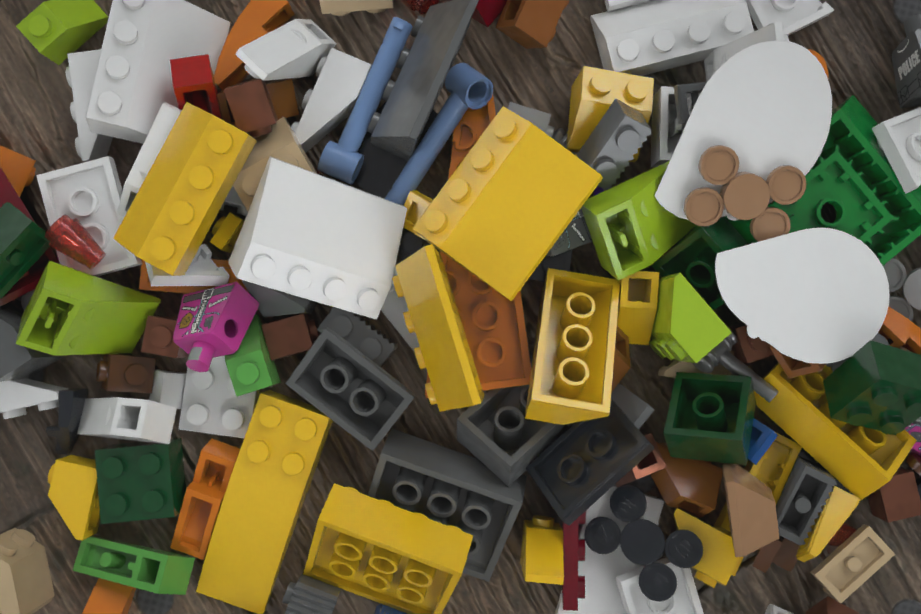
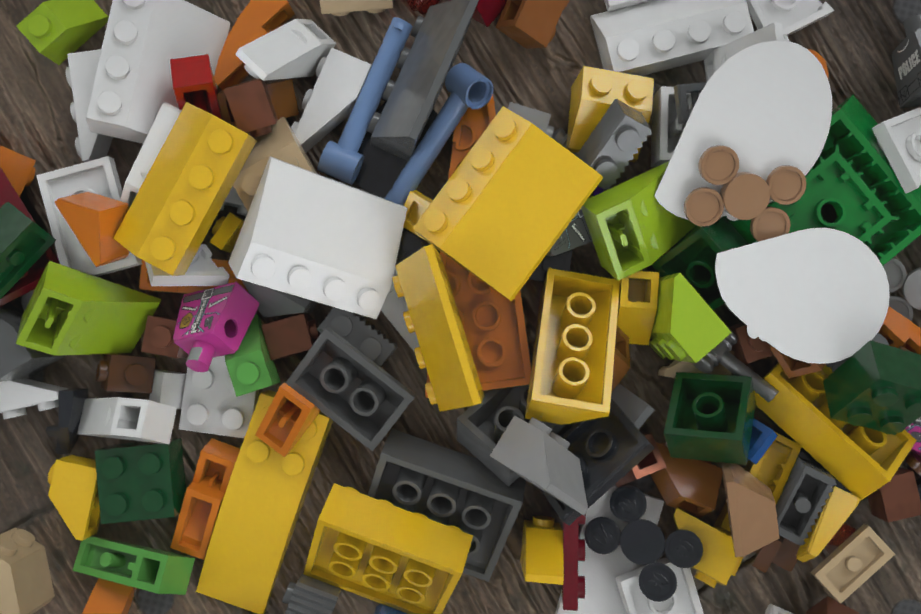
clear red cone [44,214,106,270] -> none
none -> orange slope [54,192,129,267]
none -> orange slope [255,383,321,457]
none -> light grey slope [490,415,588,516]

